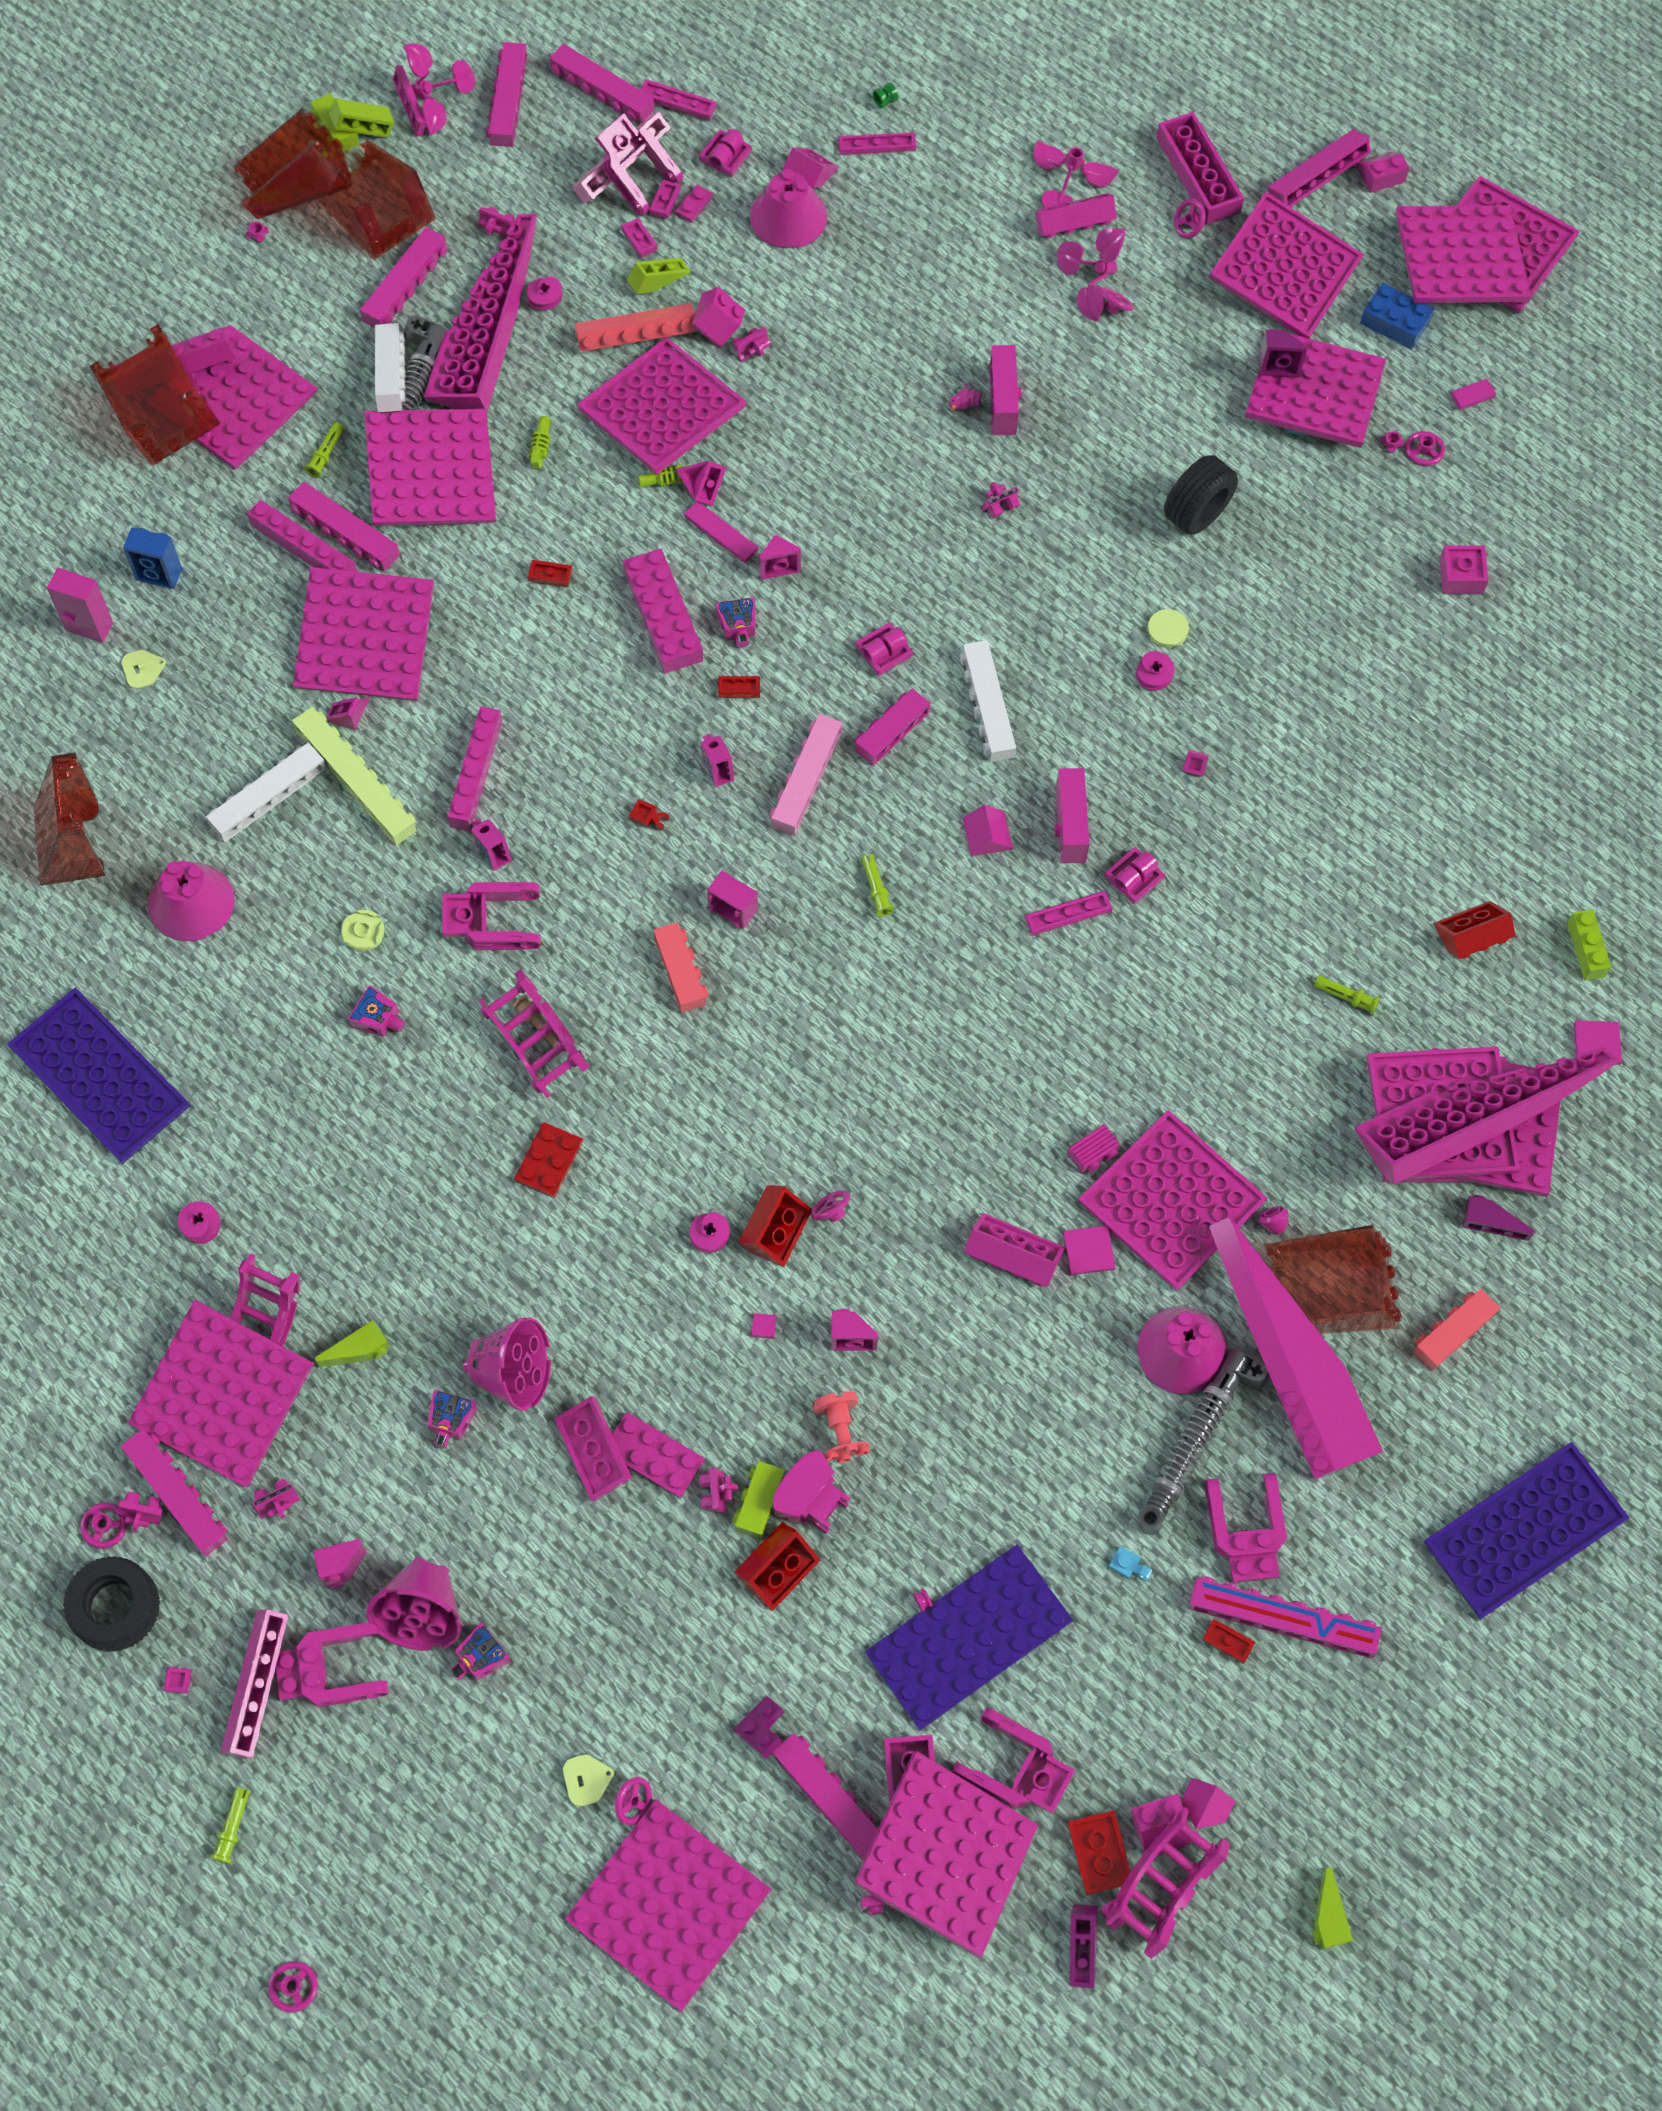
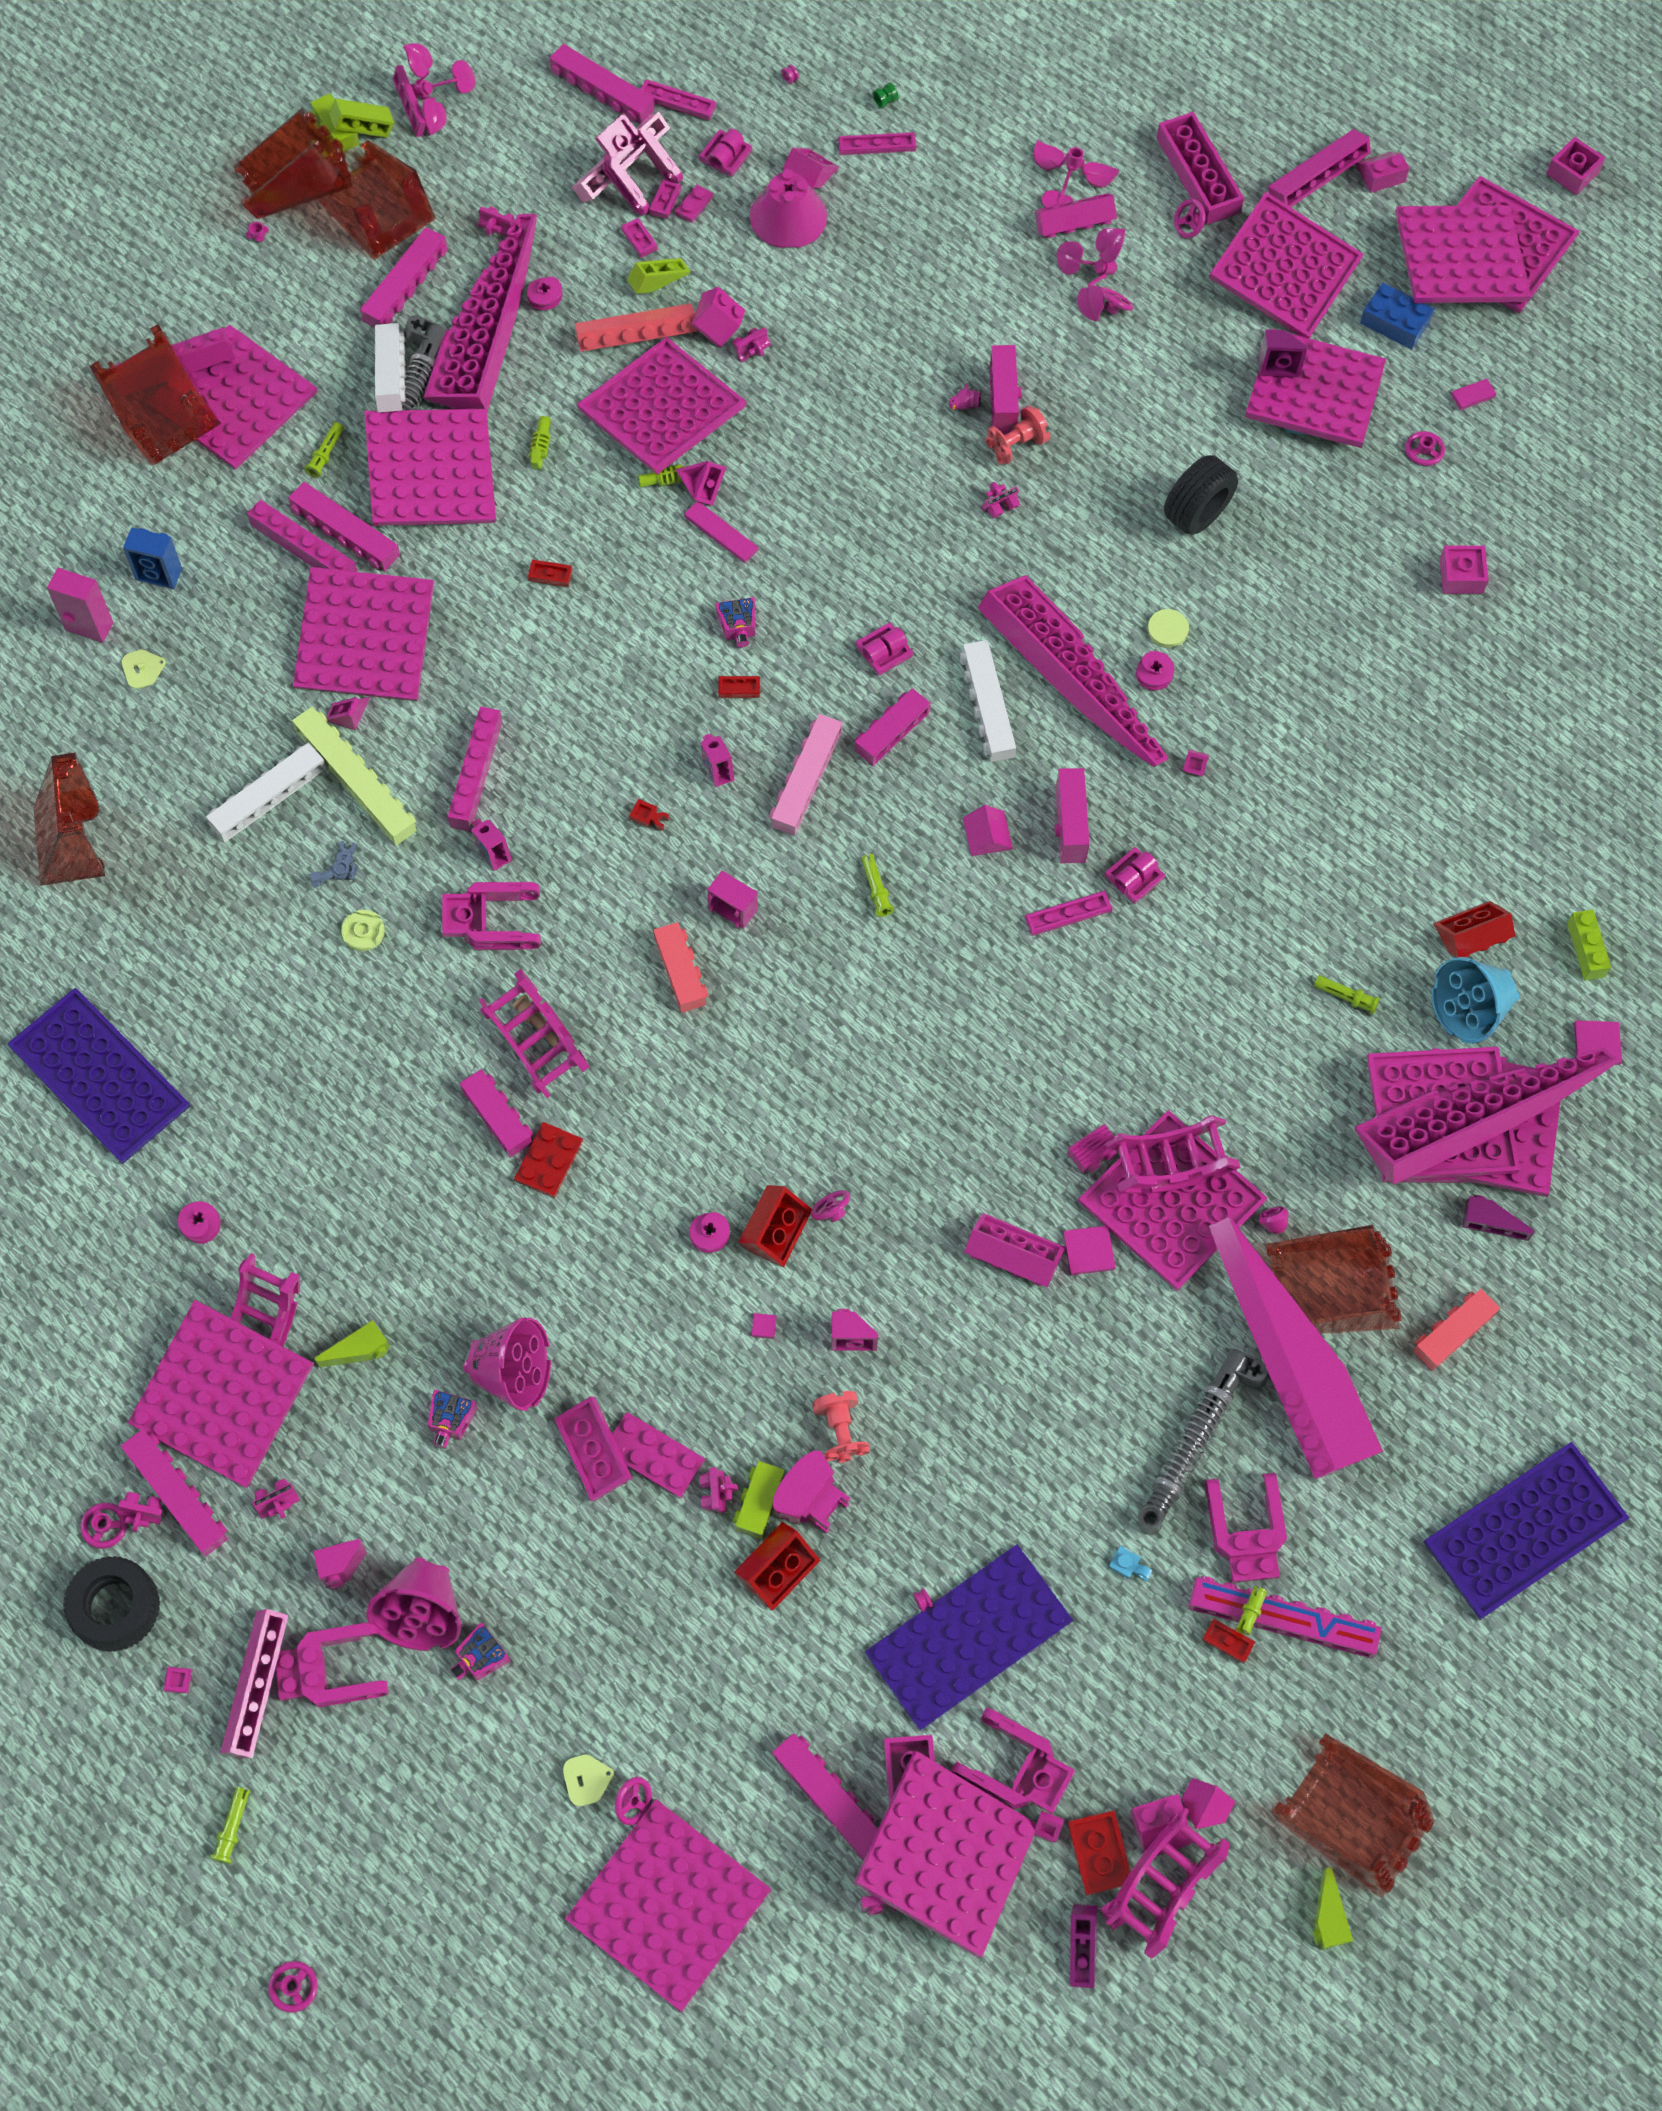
dark pink cone [148,861,235,941] -> none
torso [348,985,405,1037] -> none
dark pink brick [486,42,528,147] -> none
dark pink brick [623,548,703,674] -> none
magenta plate [733,1695,784,1760] -> none
dark pink slope [760,534,801,580] -> none
dark pink cone [1137,1306,1228,1395] -> none
dark pink plate [1380,431,1404,453] -> none
none -> sand blue piece [310,841,357,888]
none -> dark pink brick [459,1069,533,1158]
none -> dark pink bush [781,64,799,85]
none -> dark pink wedge [978,575,1168,767]
none -> coral piece [985,405,1050,465]
none -> dark pink plate [1034,1811,1064,1843]
none -> dark pink fence [1105,1115,1241,1194]
none -> lime pin [1236,1586,1268,1636]
none -> clear red windscreen [1272,1733,1434,1898]
none -> medium azure cone [1431,957,1519,1044]
none -> dark pink brick [1546,136,1605,195]

